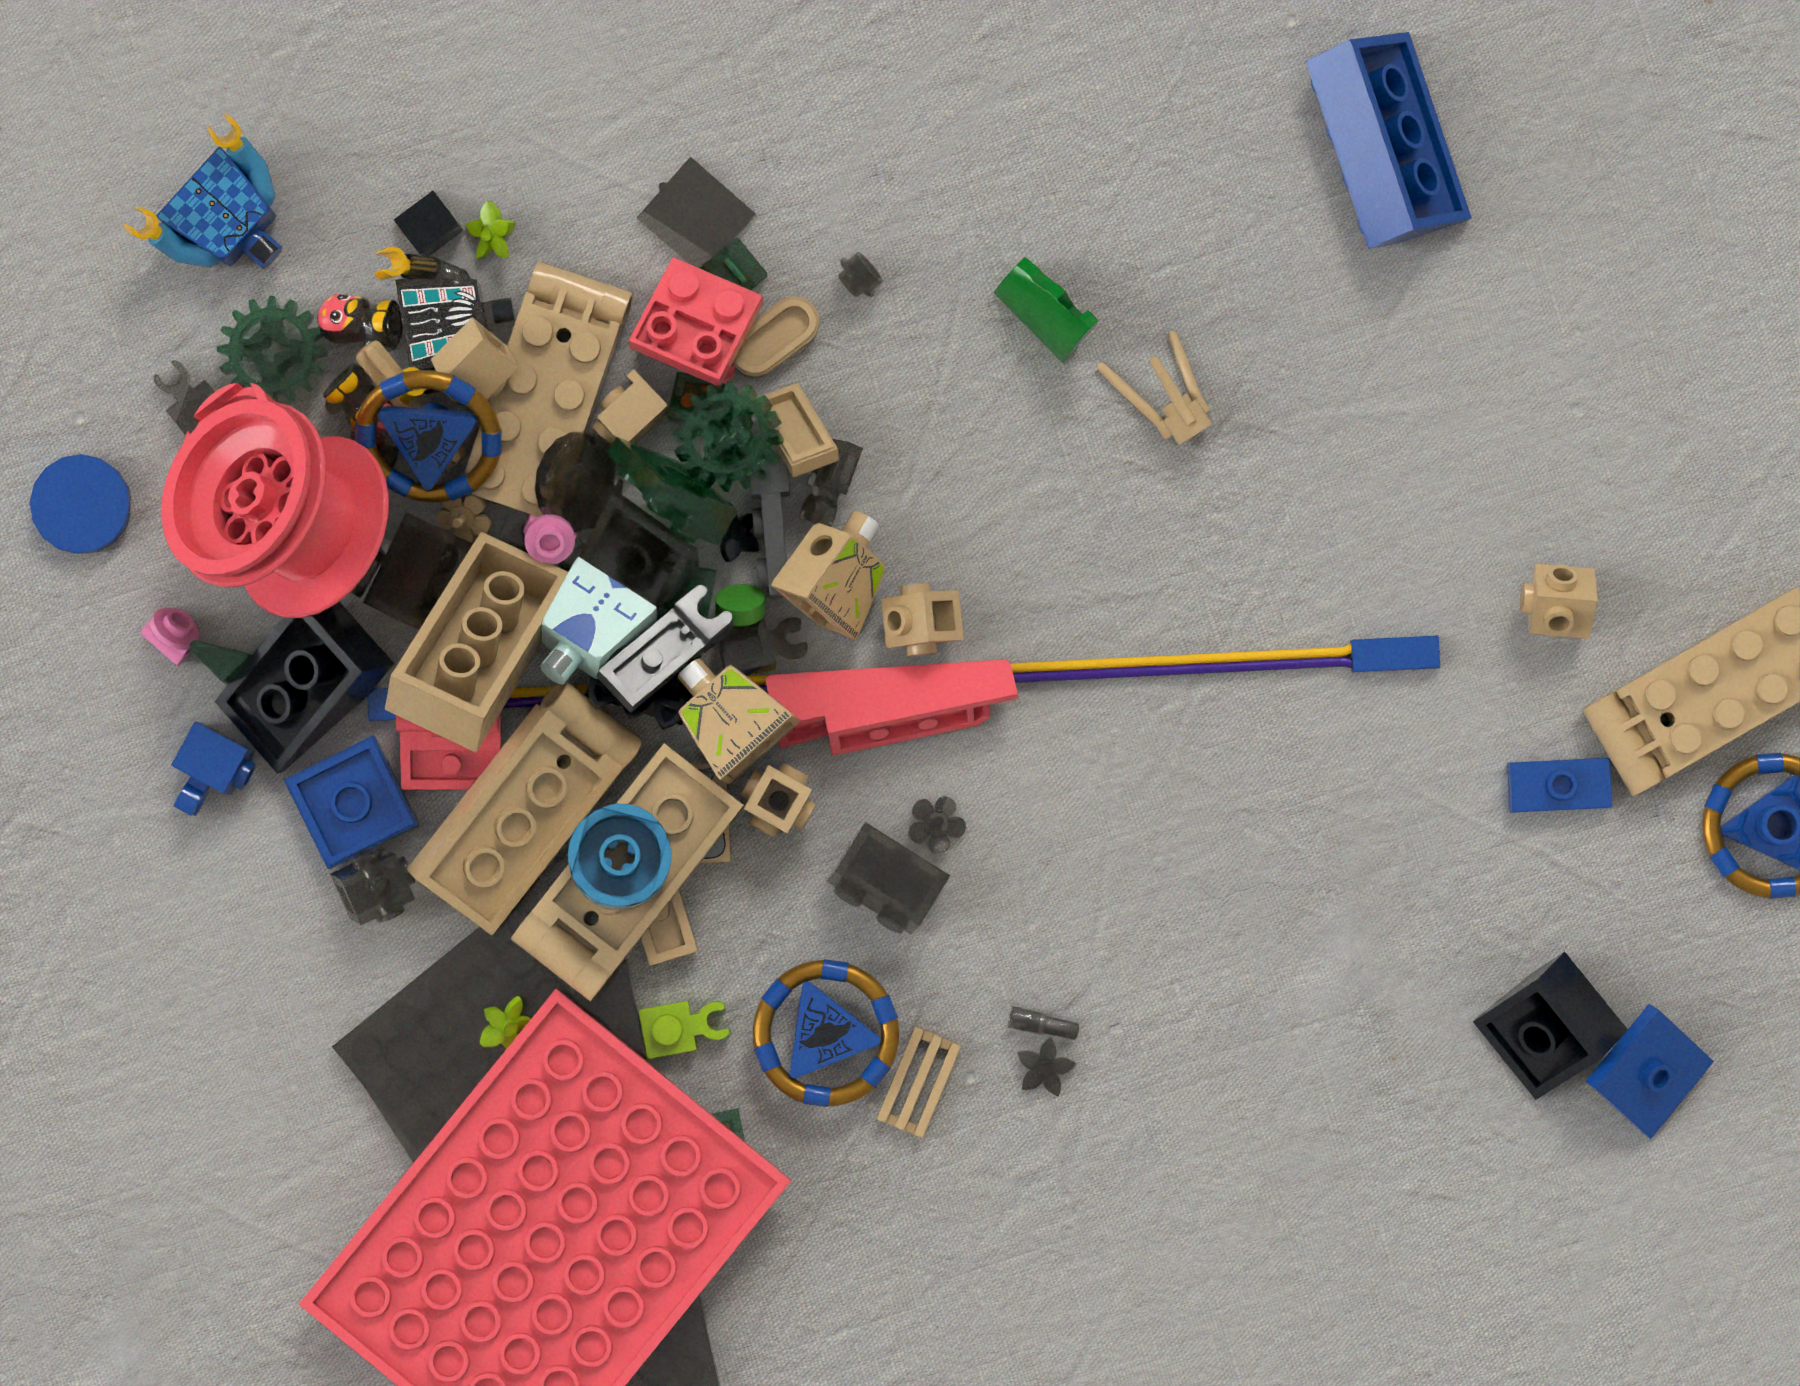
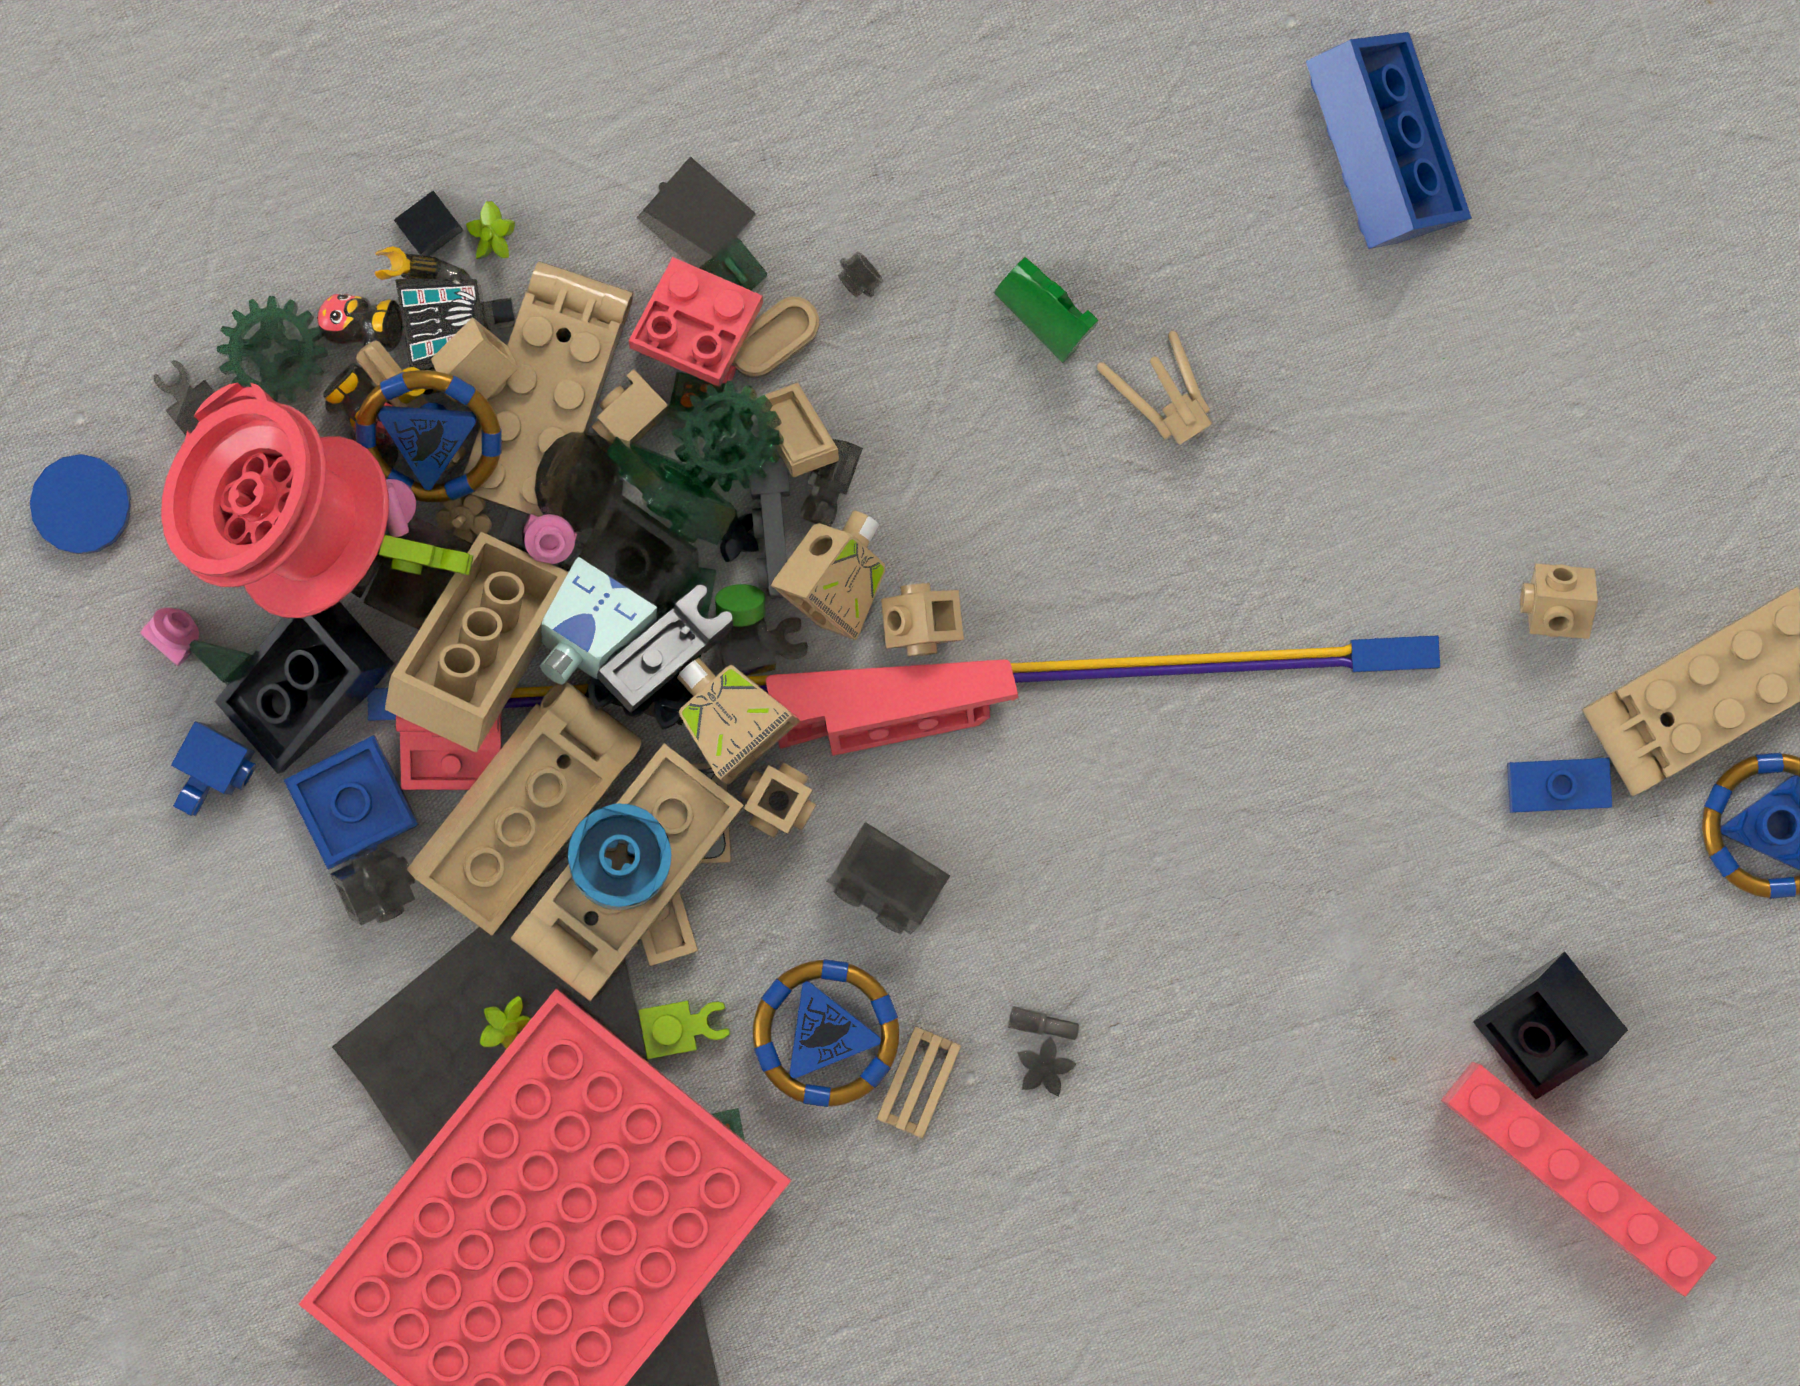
torso [124,114,283,269] -> none
clear smoke plant [908,796,966,853] -> none
blue plate [1585,1004,1714,1139] -> none
none -> lime plate [379,535,474,575]
none -> bright pink plate [386,479,416,537]
none -> coral brick [1441,1062,1717,1297]

